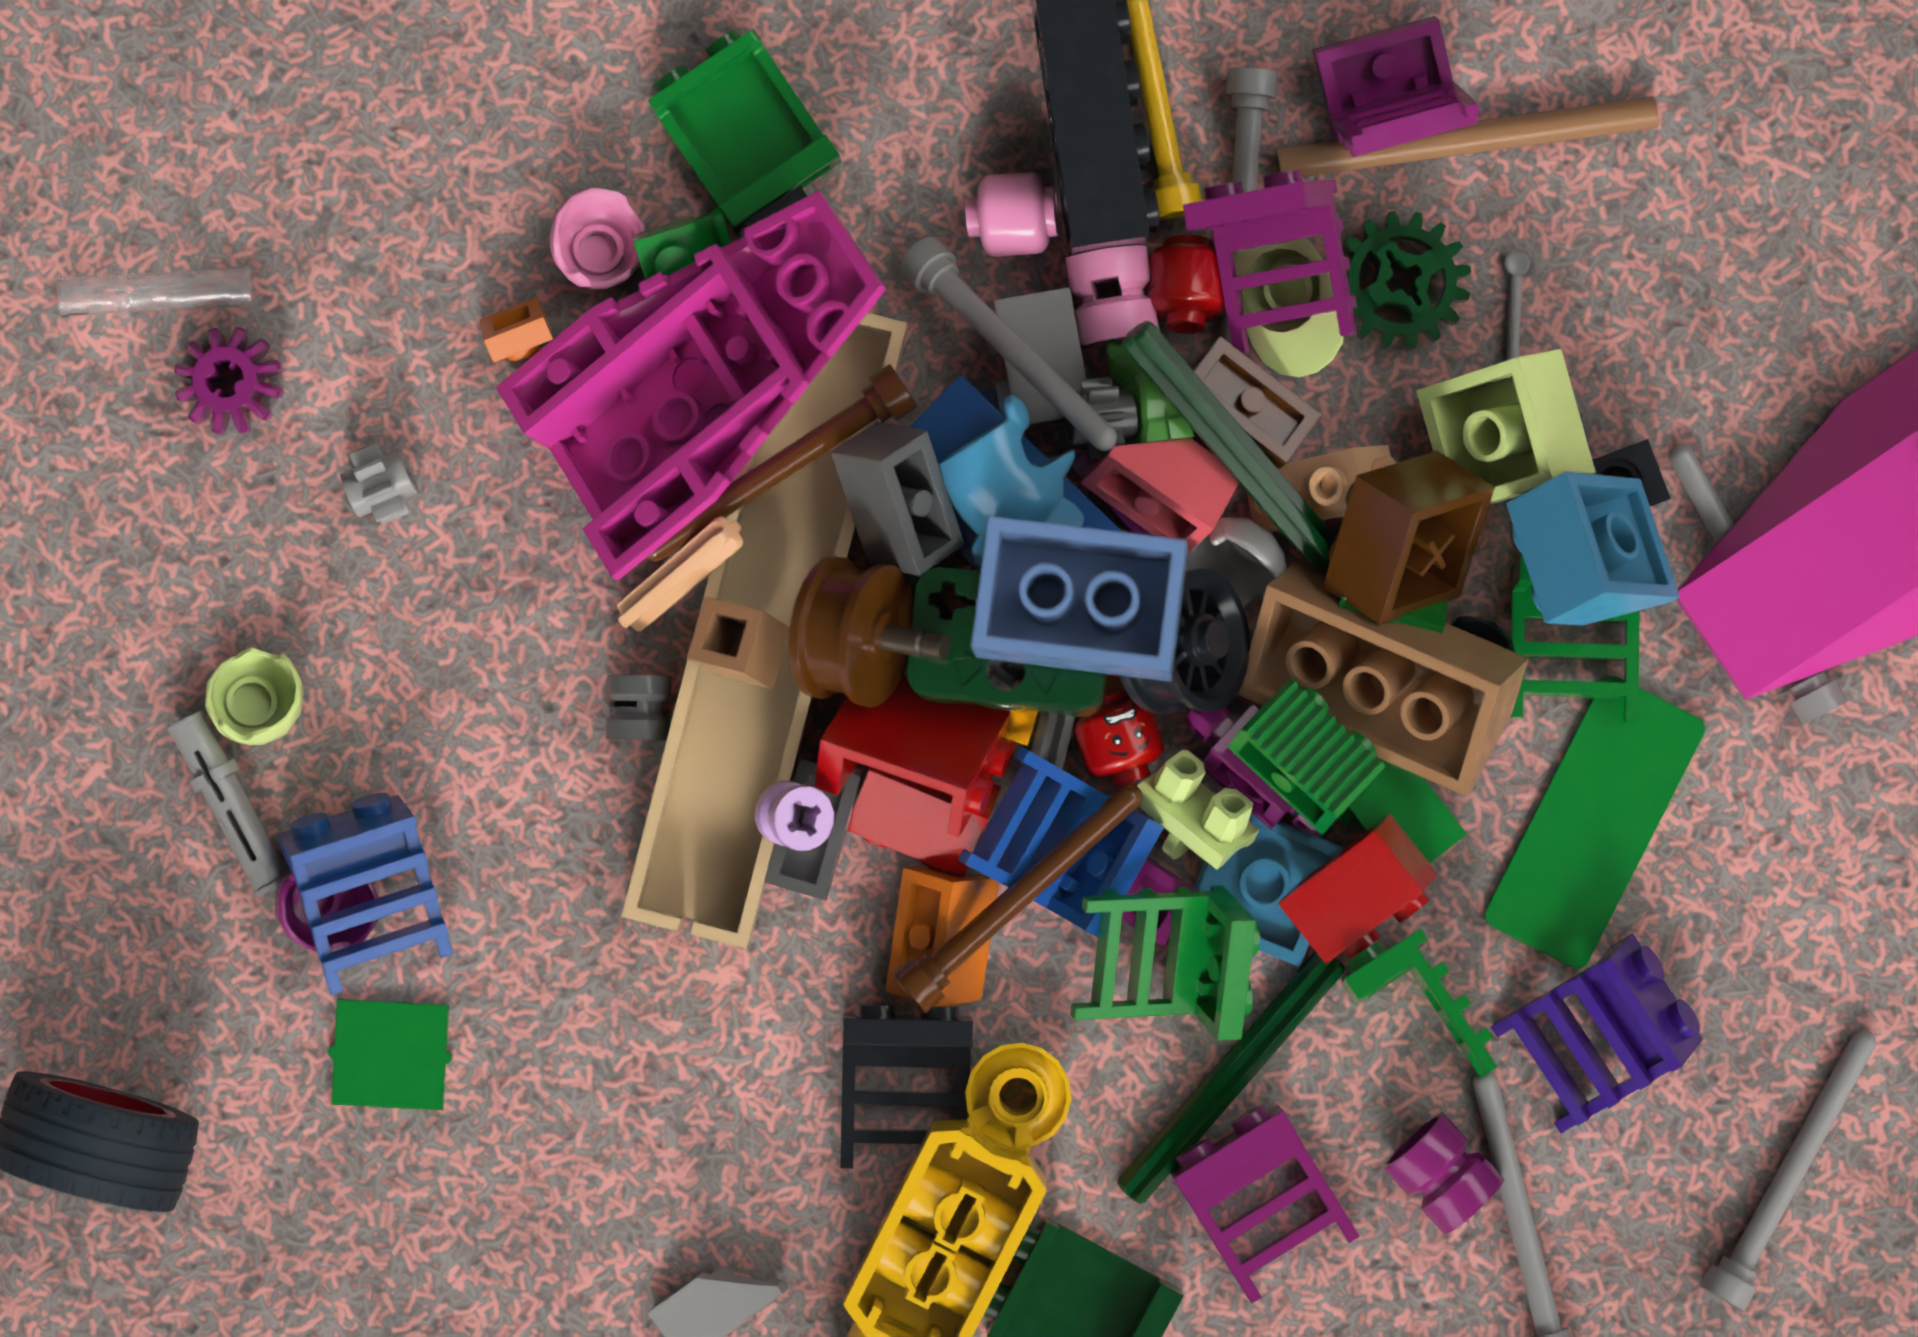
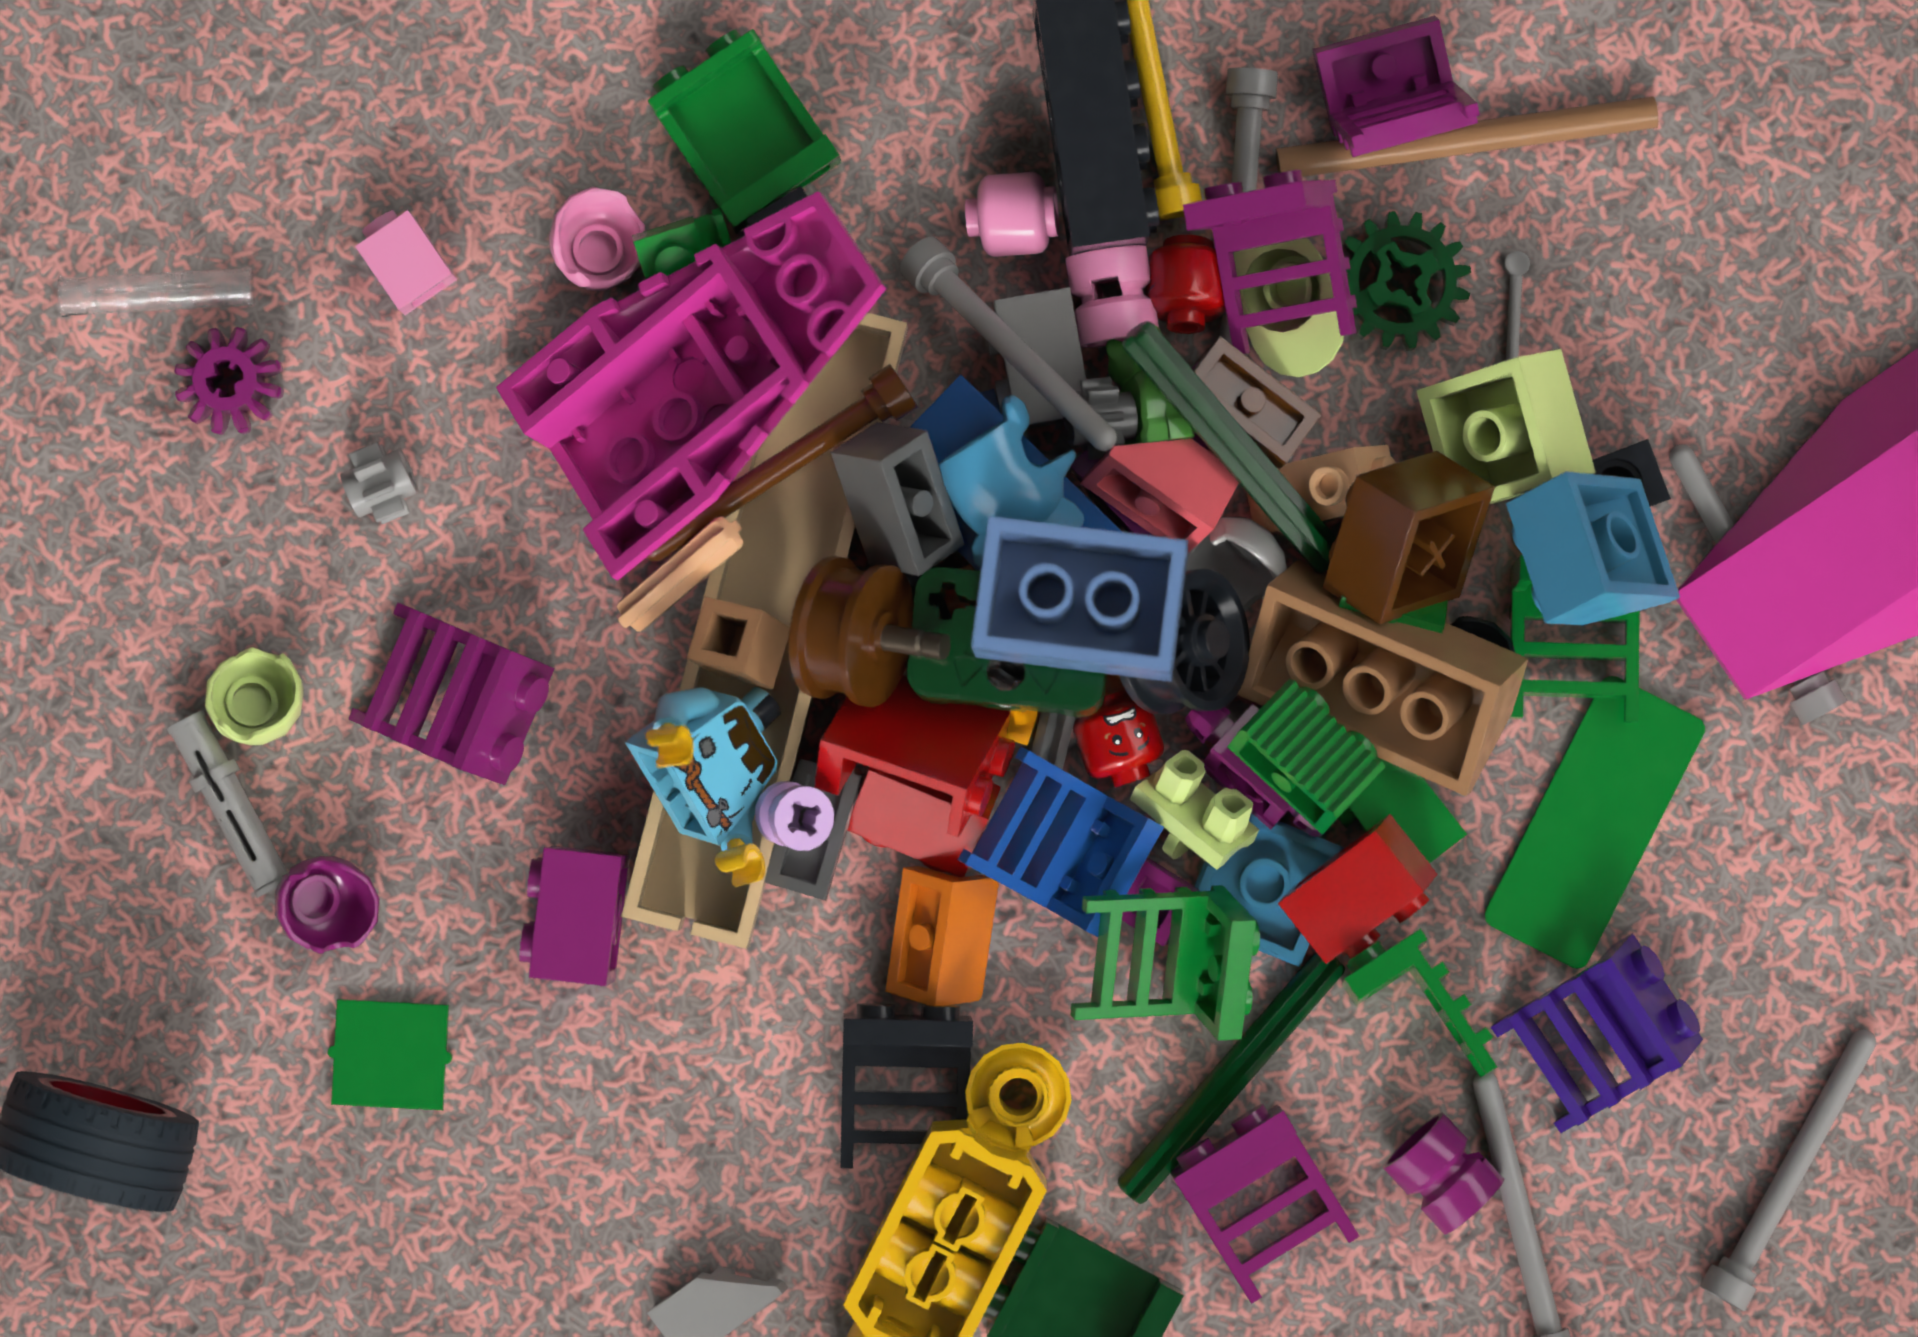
blue plate [276,793,453,995] -> none
orange plate [479,296,553,363] -> none
dark grey wheel [606,675,672,740] -> none
reddish brown piece [891,784,1143,1014] -> none
none -> magenta plate [348,602,555,785]
none -> bright pink brick [355,210,458,315]
none -> magenta brick [519,846,630,986]
none -> medium azure torso [625,687,781,887]

